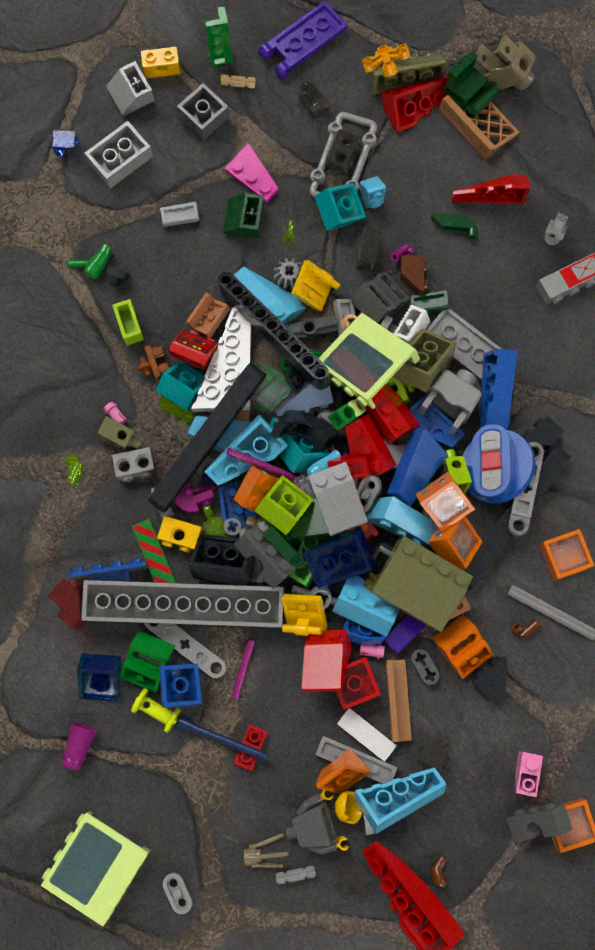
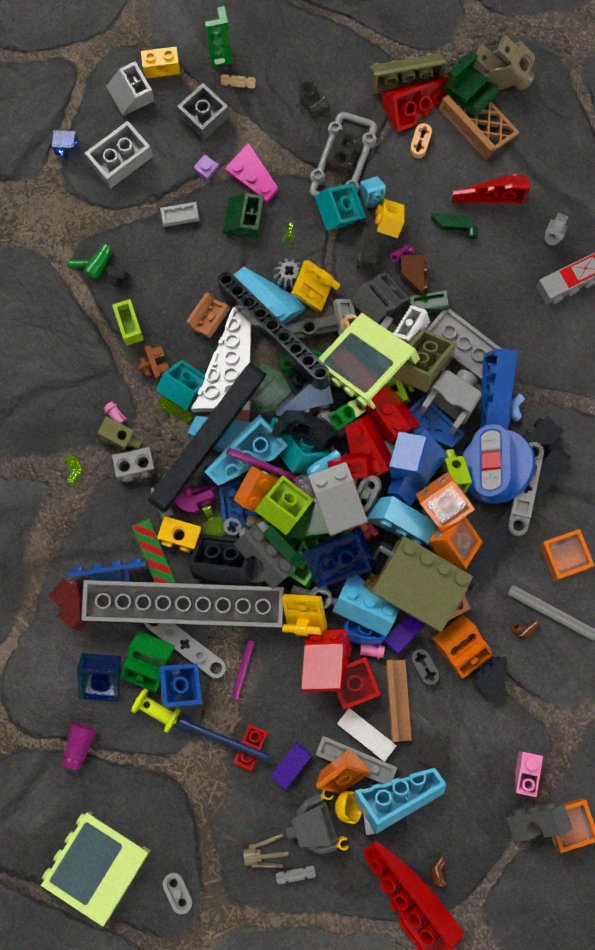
red piece [169,330,218,370] -> none
dark purple hinge [258,1,347,79] -> none
light orange plant [362,43,410,77] -> none
none -> medium lavender plate [193,154,219,181]
none -> dark purple slope [270,742,312,790]
none -> yellow brick [375,198,404,238]
none -> slope [389,432,429,480]
none -> light nougat beam [410,123,432,158]
none -> light blue arm [509,393,525,422]

